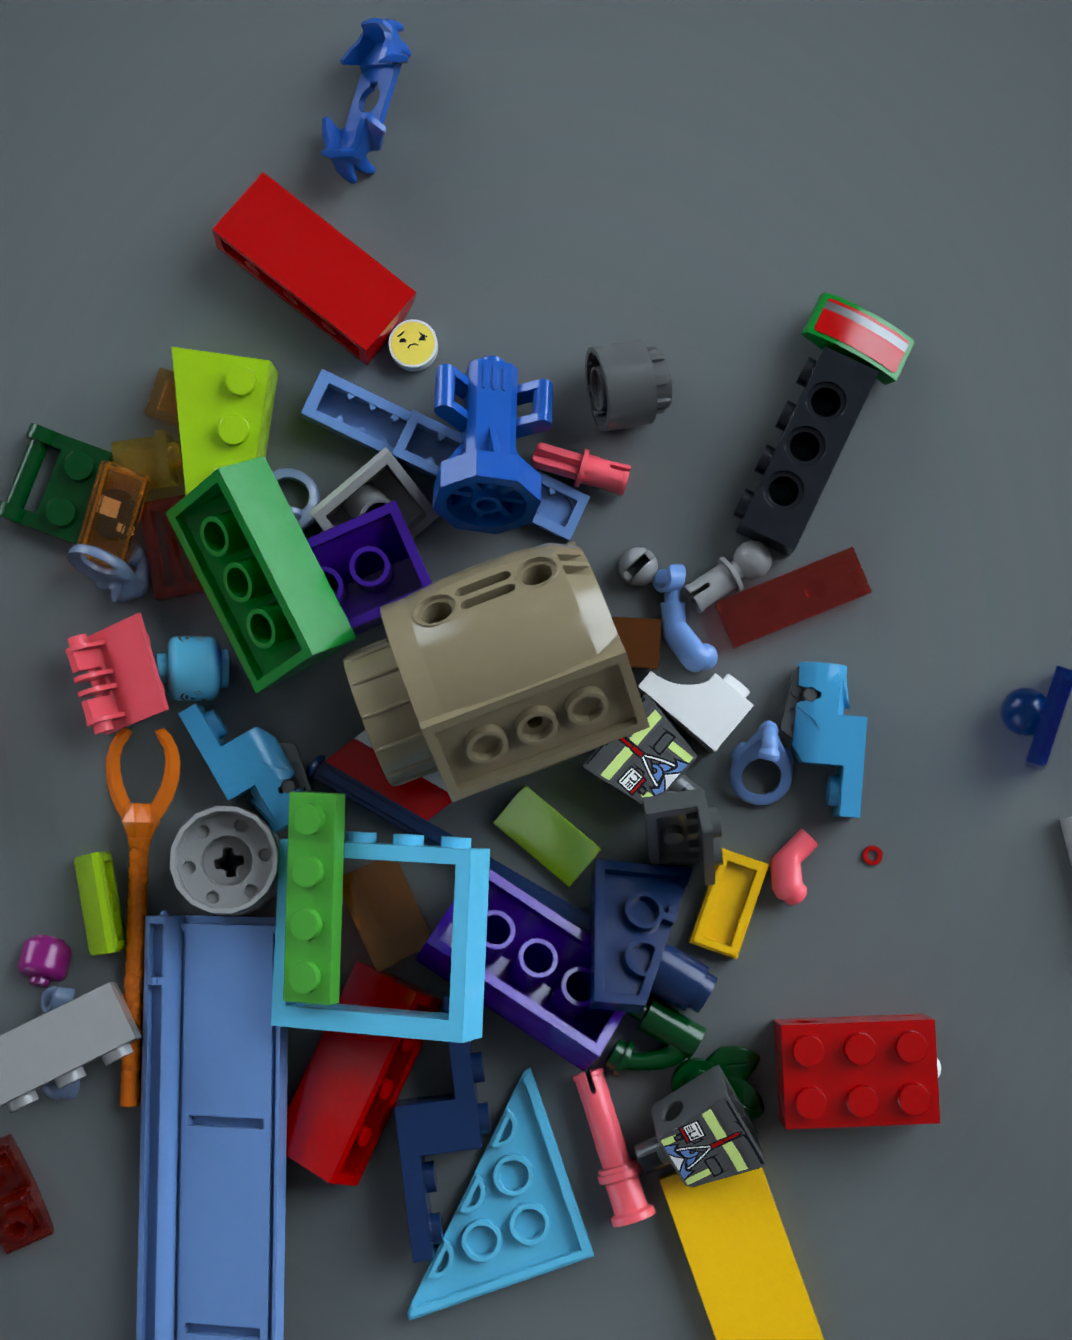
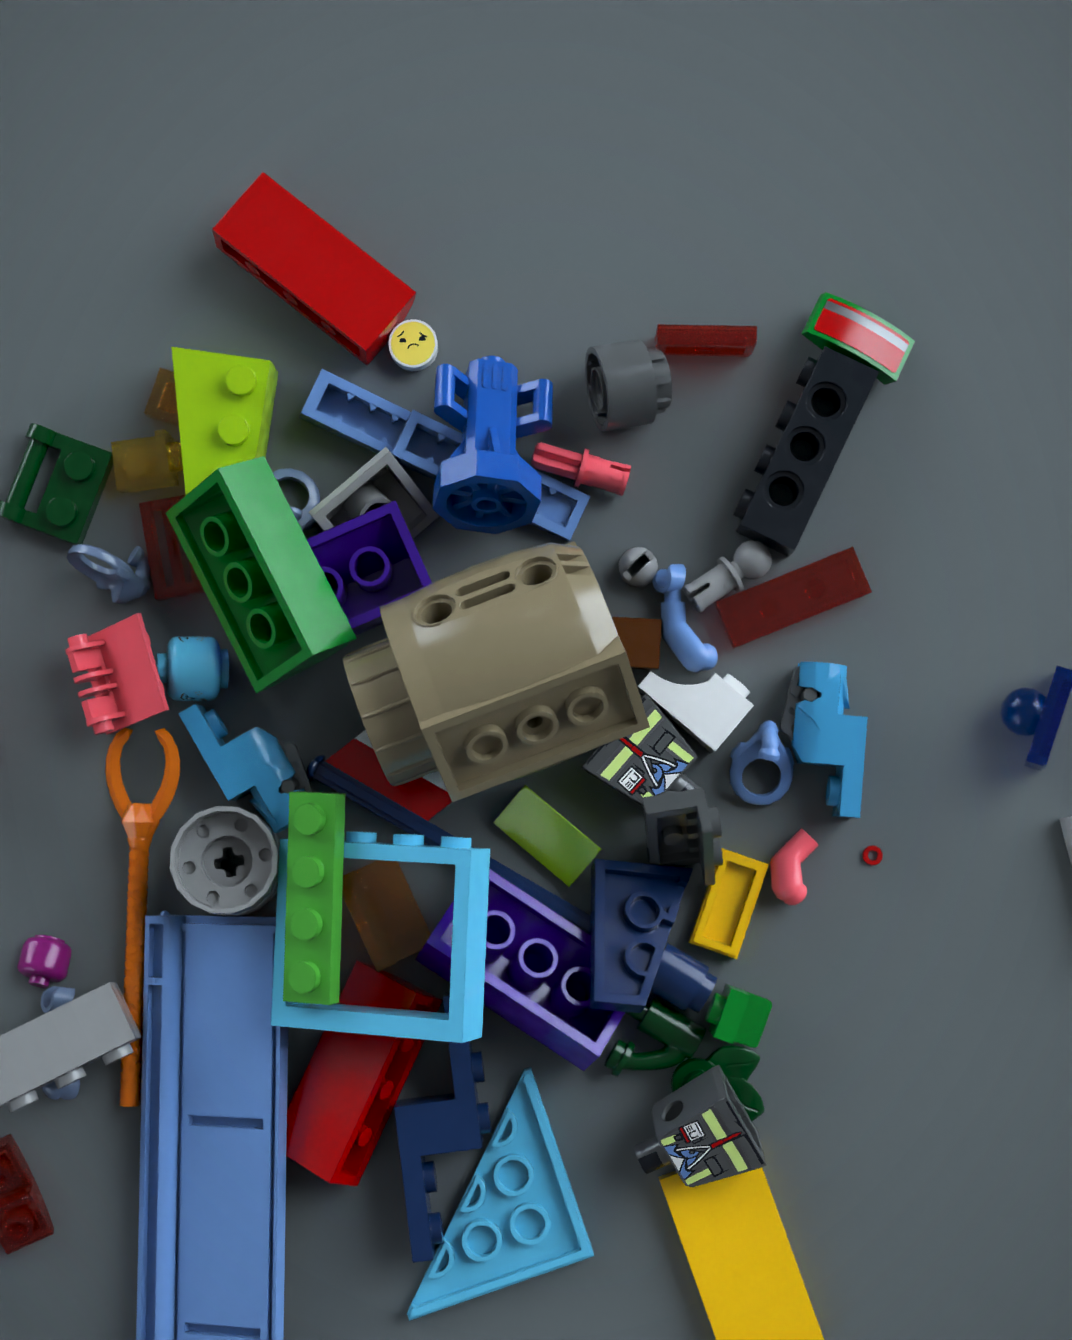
lime slope [74,851,126,956] -> none
clear orange tile [77,460,152,568] -> none
blue piece [321,17,411,184] -> none
coral pin [572,1067,656,1227] -> none
red piece [774,1013,941,1130] -> none
none -> clear red tile [655,324,757,357]
none -> green bracket [705,984,772,1048]

